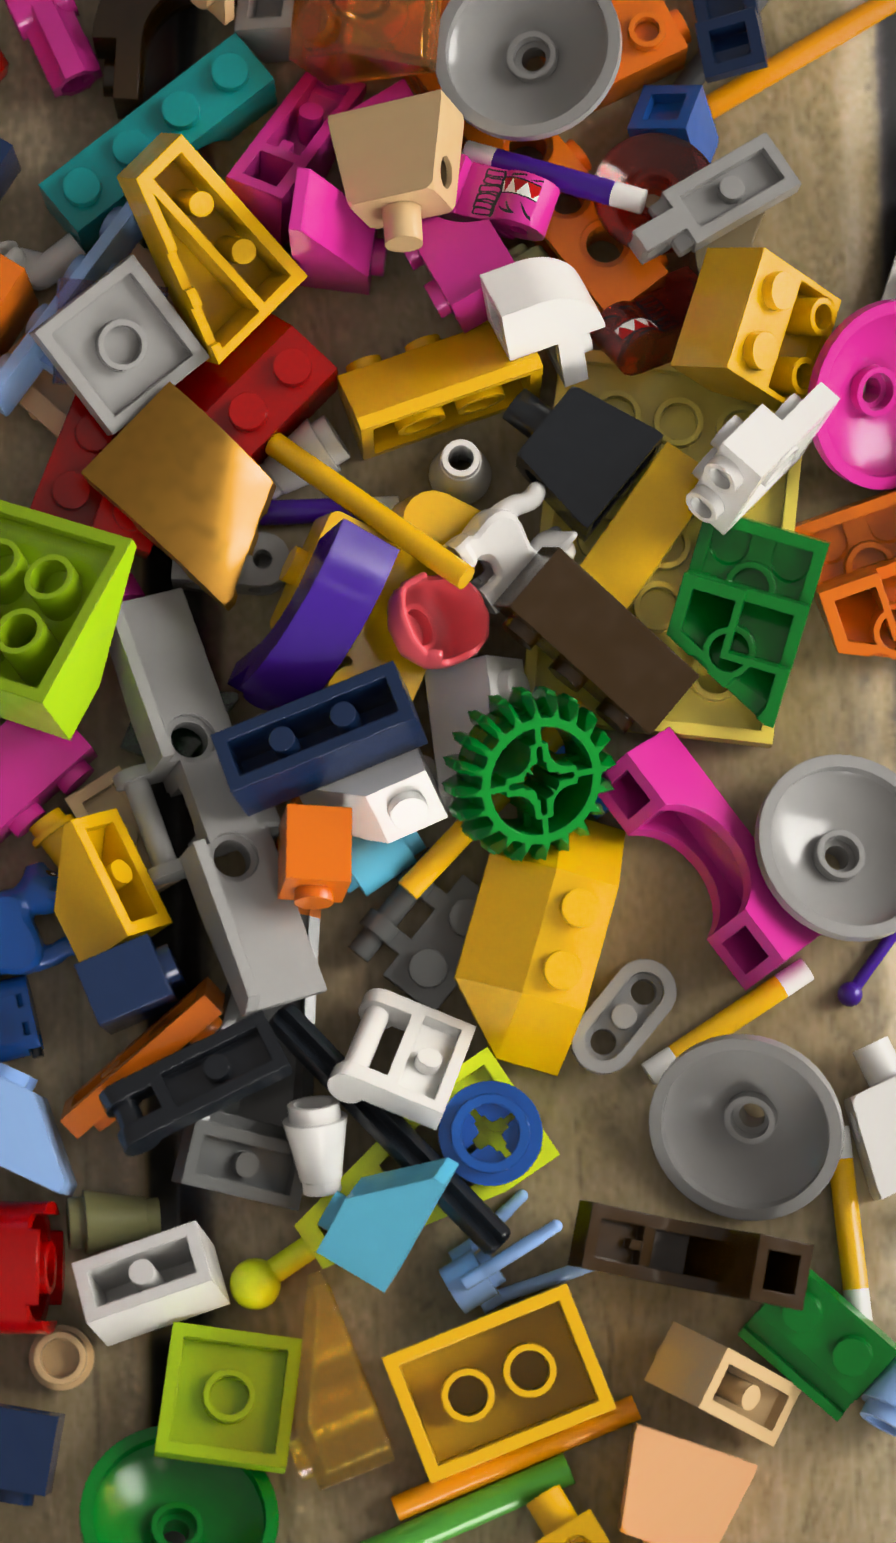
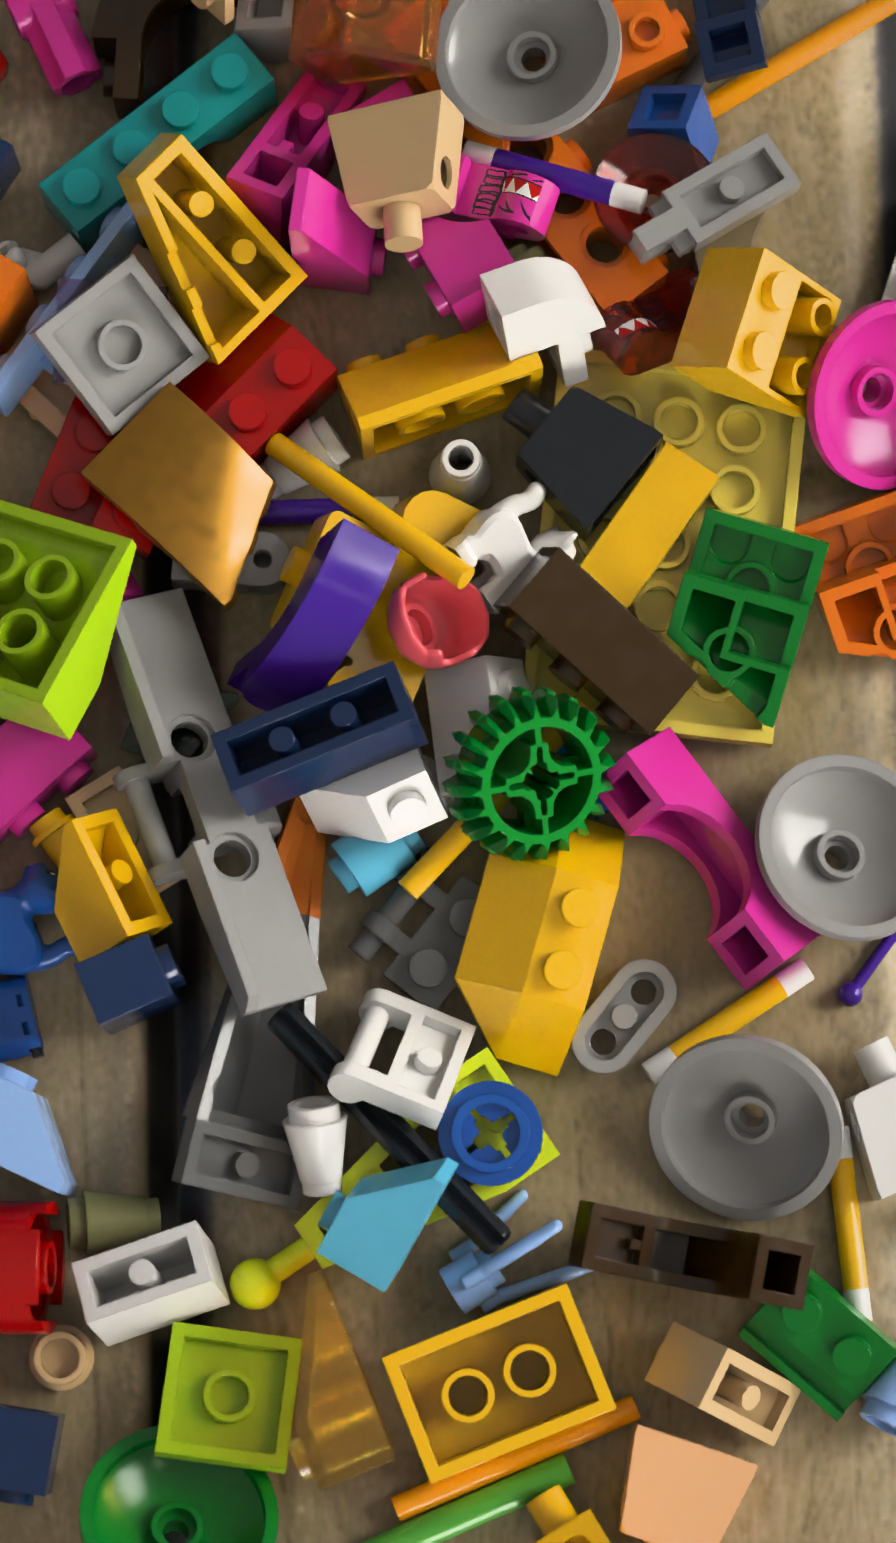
orange plate [60,976,225,1140] -> none
black plate [99,1010,294,1156] -> none
orange brick [277,804,352,909] -> none
white plate [686,382,840,535] -> none

